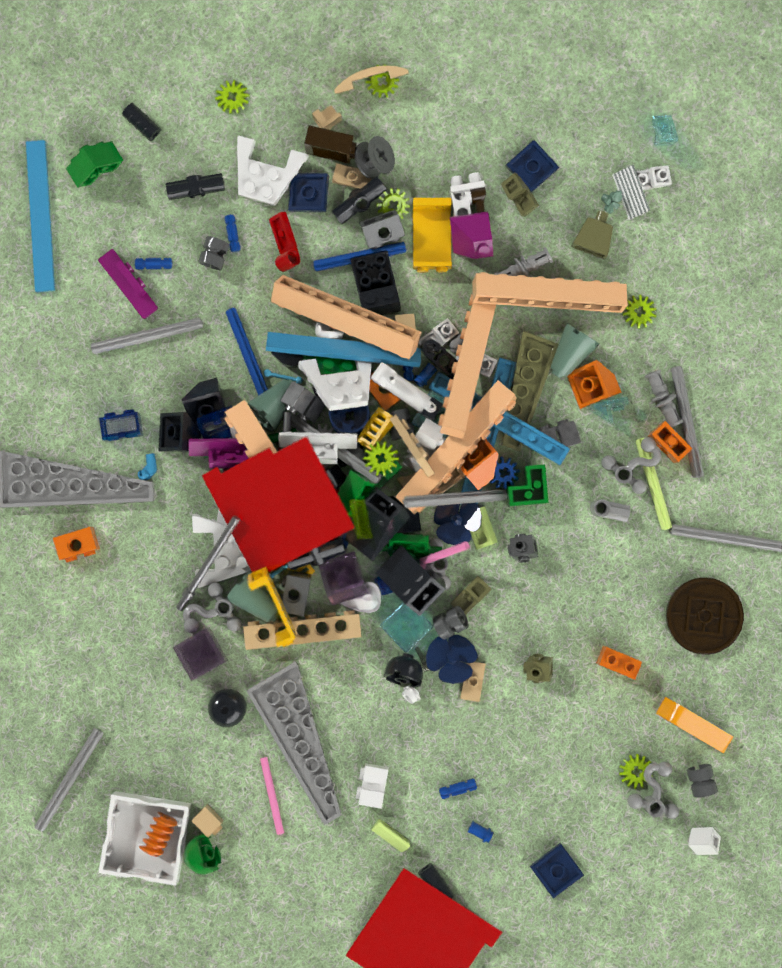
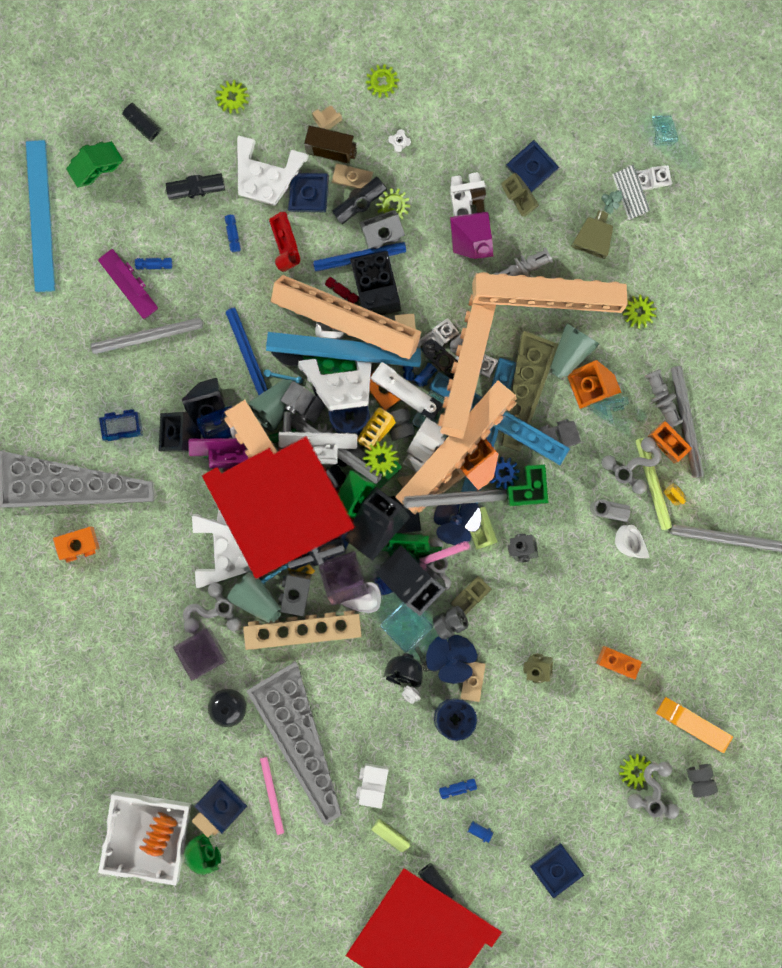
light grey axle [35,728,103,832] -> none
dark azure arm [138,453,157,481] -> none
flat silver bar [176,515,240,611] -> none
dark grey wheel [198,236,230,271] -> none
yellow panel [248,567,296,647] -> none
tan slope [334,66,409,94] -> none
clear neon green slope [349,500,373,539] -> none
dark grey piece [355,136,395,179] -> none
tan wing [390,415,435,477] -> none
yellow panel [413,198,452,273] -> none
dark brown plate [666,577,744,655] -> none
white panel [689,827,721,855] -> none
none -> dark blue plate [194,779,247,834]
none -> dark red axle [325,277,359,304]
none -> white plate [388,129,411,152]
none -> dark blue wheel [434,698,477,741]
none -> white piece [615,525,650,558]
none -> yellow slope [663,483,686,506]

